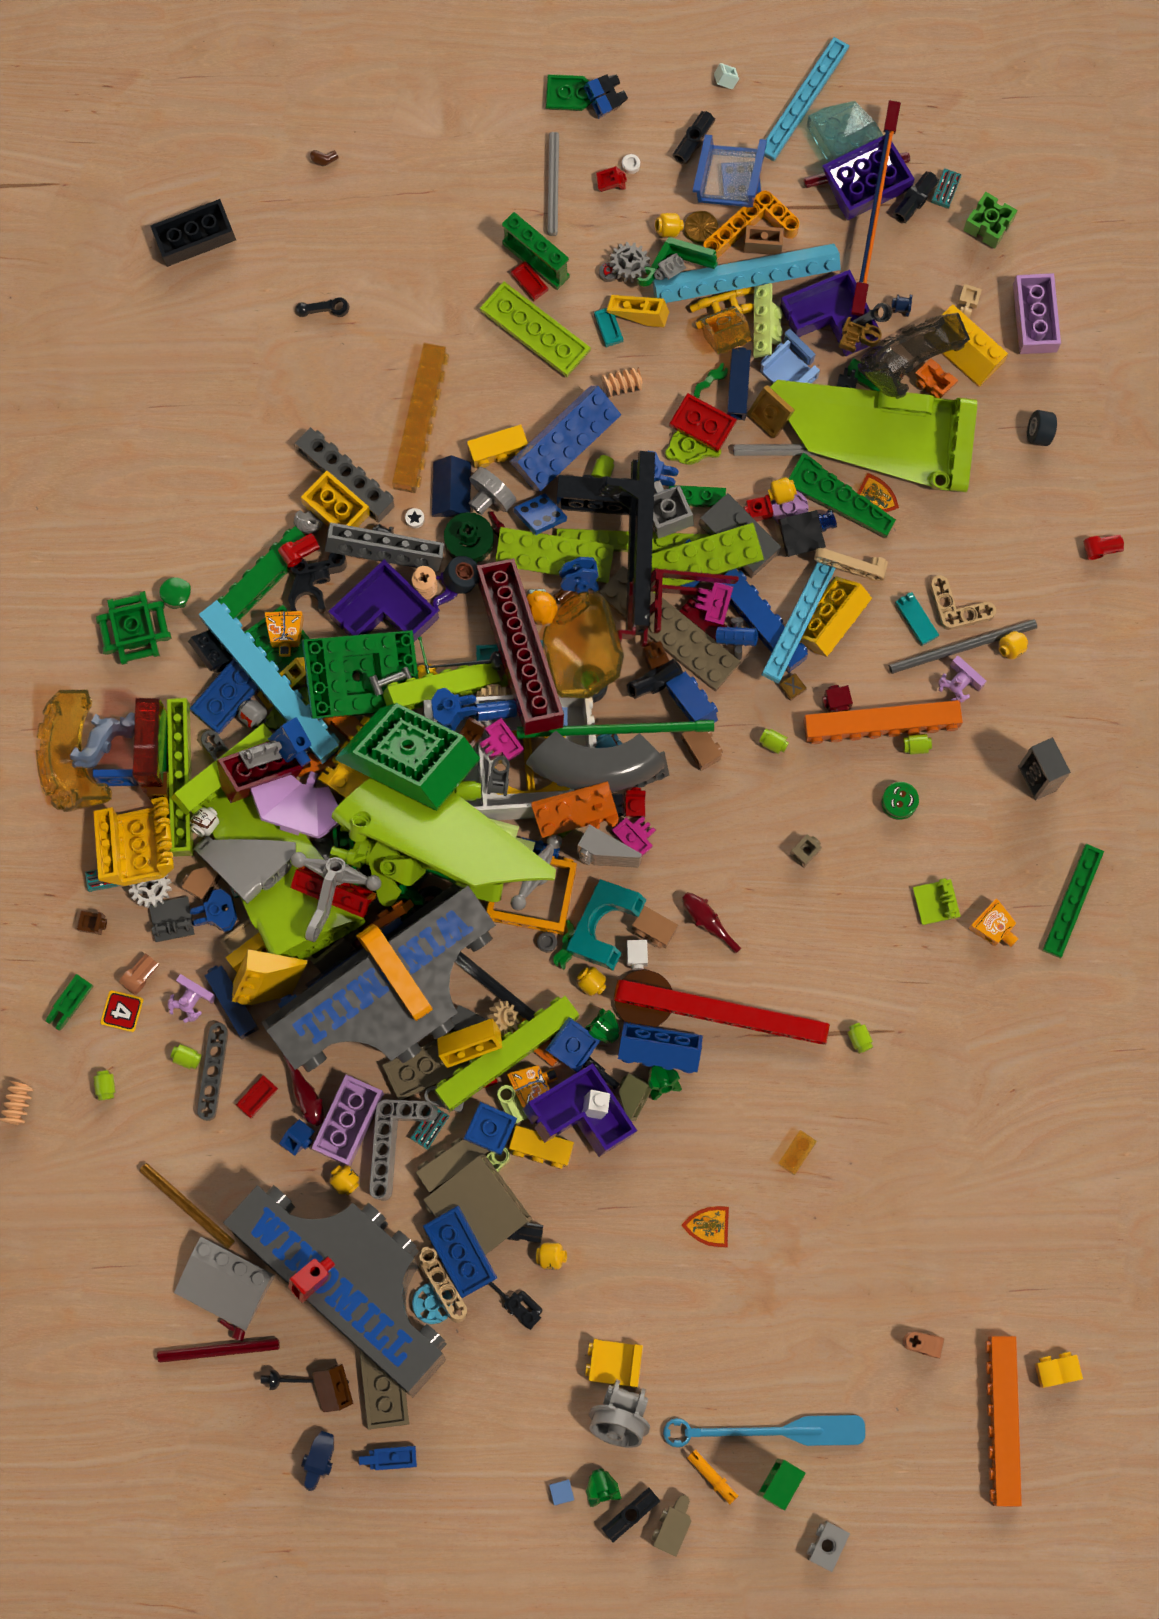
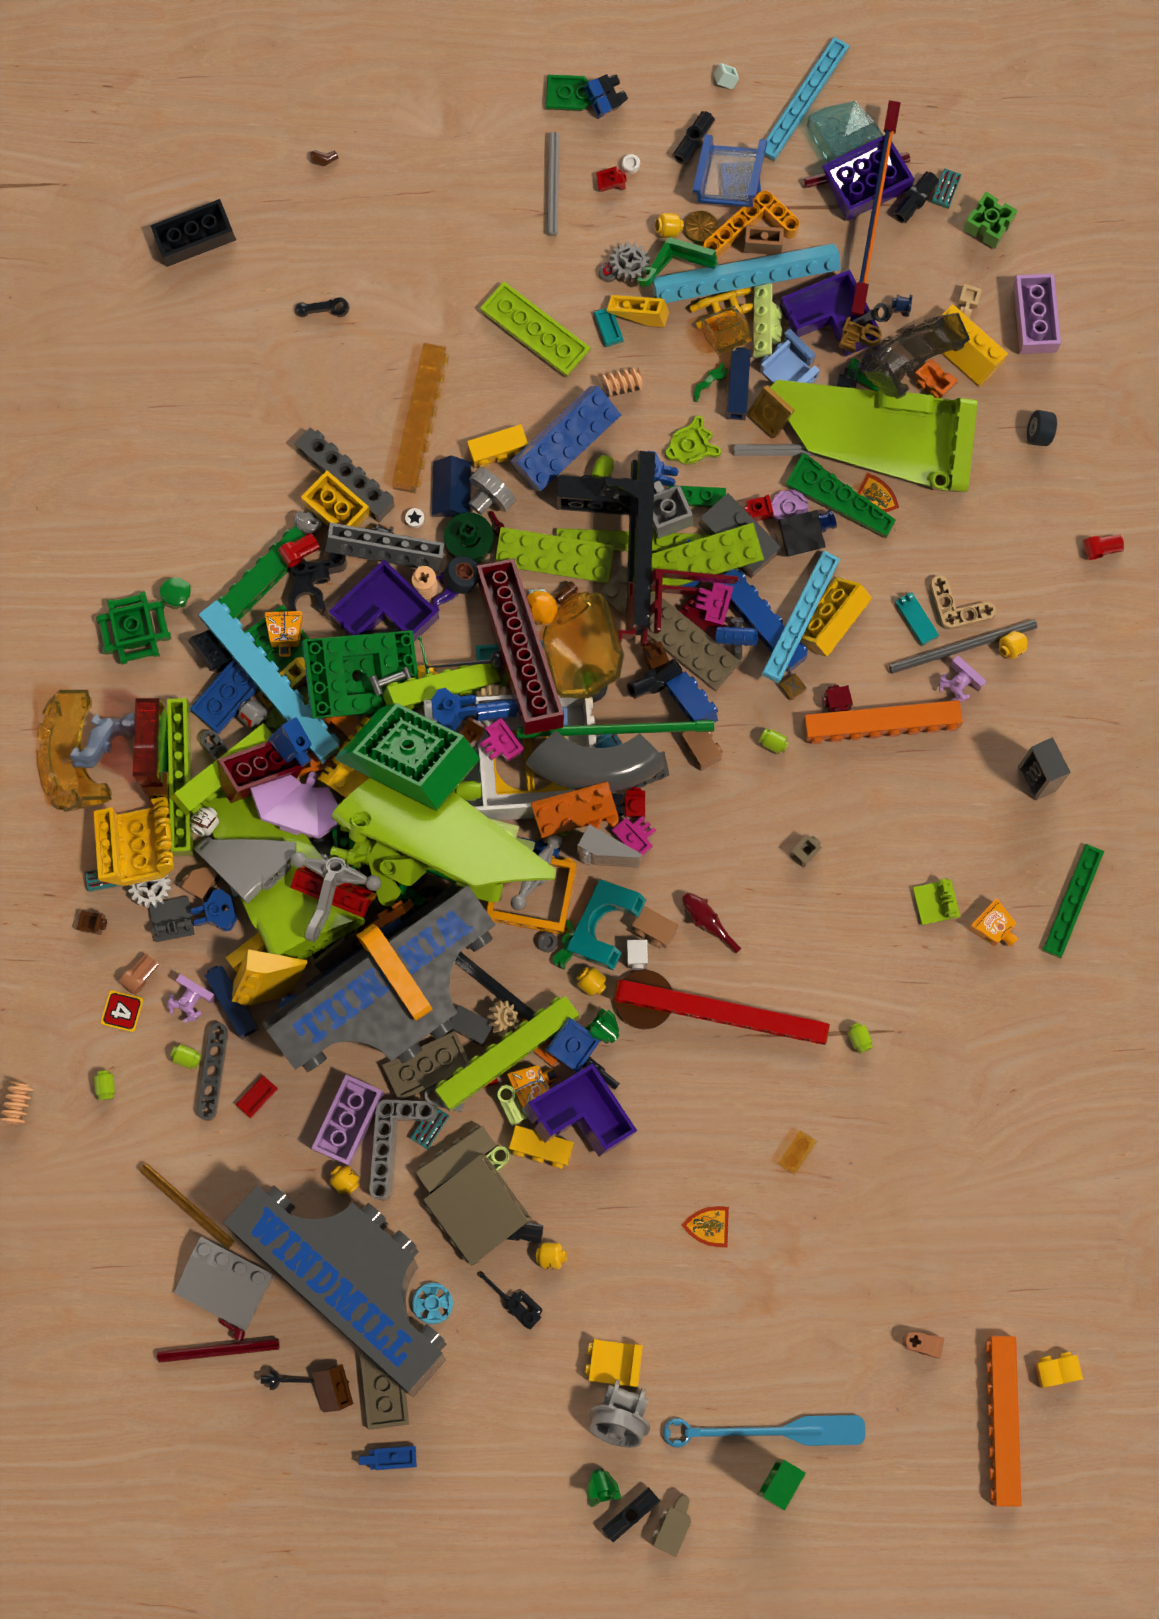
green hinge [46,974,94,1031] -> none
blue tile [93,769,139,786] -> none
tan tile [219,918,259,954] -> none
light grey hinge [239,741,282,769] -> none
blue brick [279,1119,315,1156] -> none
dark red piece [283,1055,324,1126] -> none
red torso [288,1256,335,1303] -> none
dark blue hinge [301,1431,334,1491] -> none
tan beam [419,1247,467,1323] -> none
blue tile [423,1206,498,1298] -> none
yellow brick [437,1018,502,1068] -> none
blue tile [464,1102,517,1156] -> none
dark grey piece [487,756,510,797] -> none
green fence [502,212,570,290] -> none
red tile [511,261,549,301] -> none
blue tile [514,493,567,535] -> none
medium blue tile [549,1479,574,1506] -> none
blue hinge [559,557,599,596] -> none
white brick [582,1090,610,1119] -> none
blue brick [618,1022,703,1073] -> none
olive slope [619,1073,652,1121] -> none
green brick [648,1065,682,1100] -> none
light grey hinge [655,253,686,280] -> none
red tile [669,393,737,453] -> none
light orange pin [686,1449,739,1505] -> none
yellow head [768,477,797,505] -> none
light grey brick [807,1521,850,1572] -> none
tan beam [814,548,888,581] -> none
green head [881,782,919,820] -> none
lime brick [903,734,932,755] -> none

